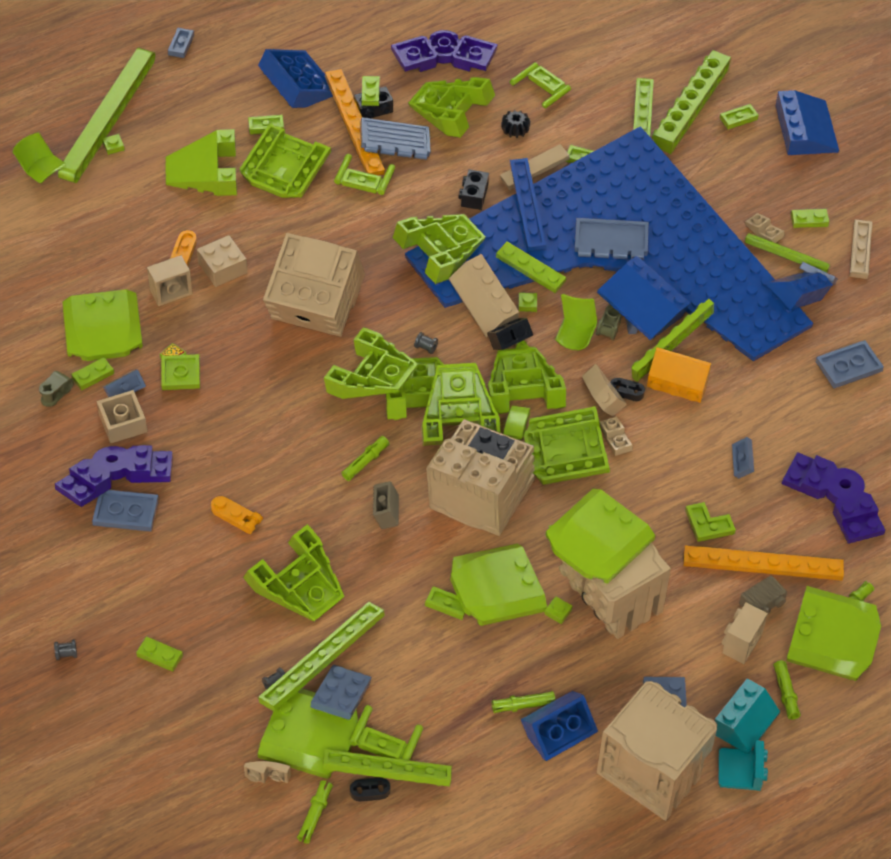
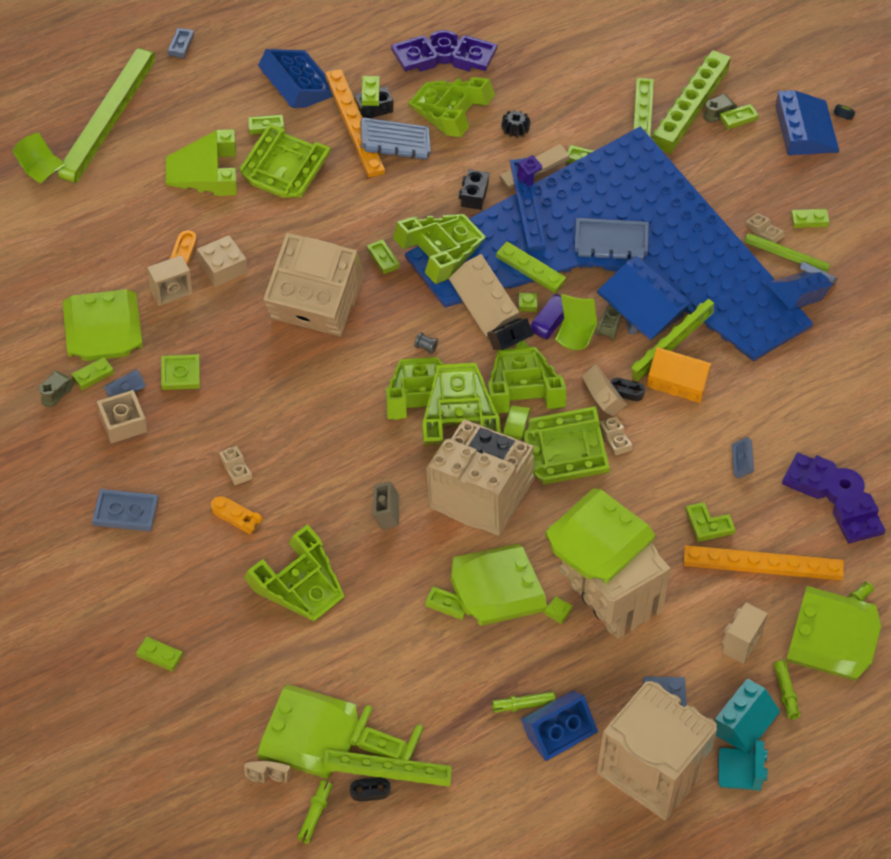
dark grey bush [54,639,77,660] -> none
dark purple plate [55,445,173,507] -> none
lime plate [102,134,125,155] -> none
tile [160,343,187,358] -> none
lime plate [258,602,385,712] -> none
dark grey bush [262,667,285,689] -> none
sand blue plate [310,665,372,720] -> none
lime wedge [324,327,418,399] -> none
lime plate [334,154,395,195] -> none
lime pin [341,436,390,481] -> none
lime plate [510,62,571,108] -> none
dark tan brick [739,575,788,614] -> none
sand blue plate [815,340,884,389] -> none
tan tile [849,220,872,279] -> none
none -> tan slope [219,446,253,485]
none -> lime plate [367,239,399,275]
none -> dark purple bracket [517,155,542,187]
none -> dark purple beam [531,294,564,340]
none -> olive piece [703,94,737,122]
none -> black wheel [834,104,855,120]

